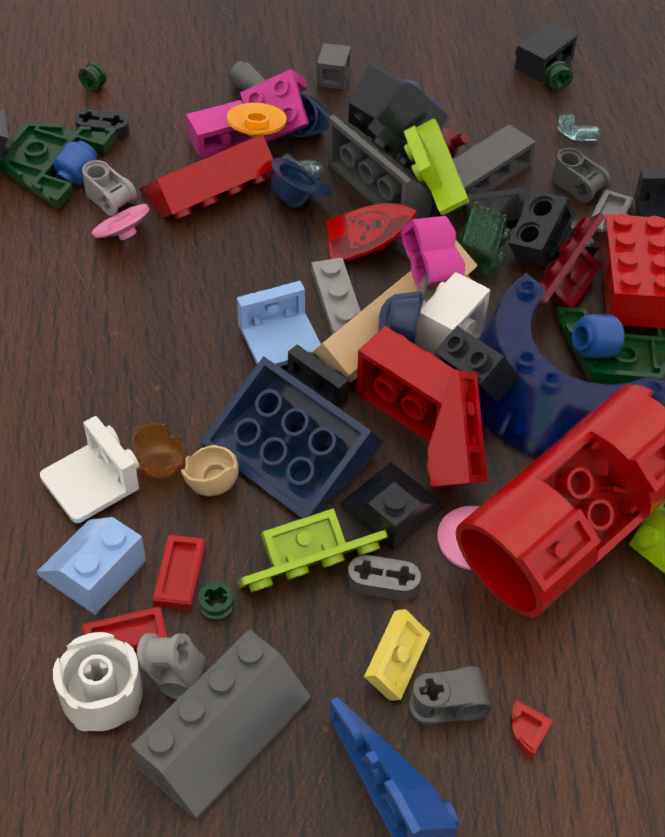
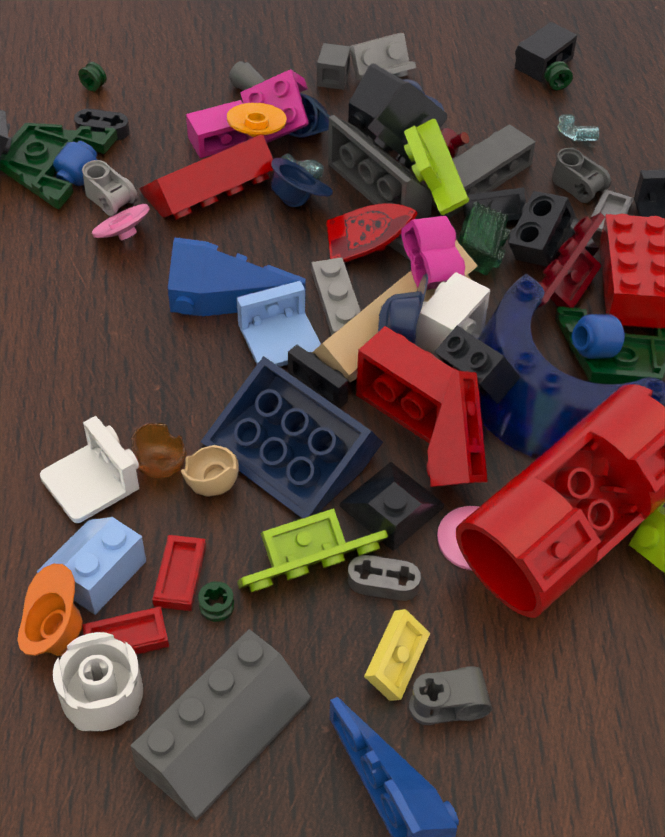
light grey piece [137,633,207,699] -> none
red tile [510,700,553,759] -> none
none -> orange piece [17,563,83,656]
none -> blue wedge [168,237,306,316]
none -> light grey bracket [350,33,416,80]

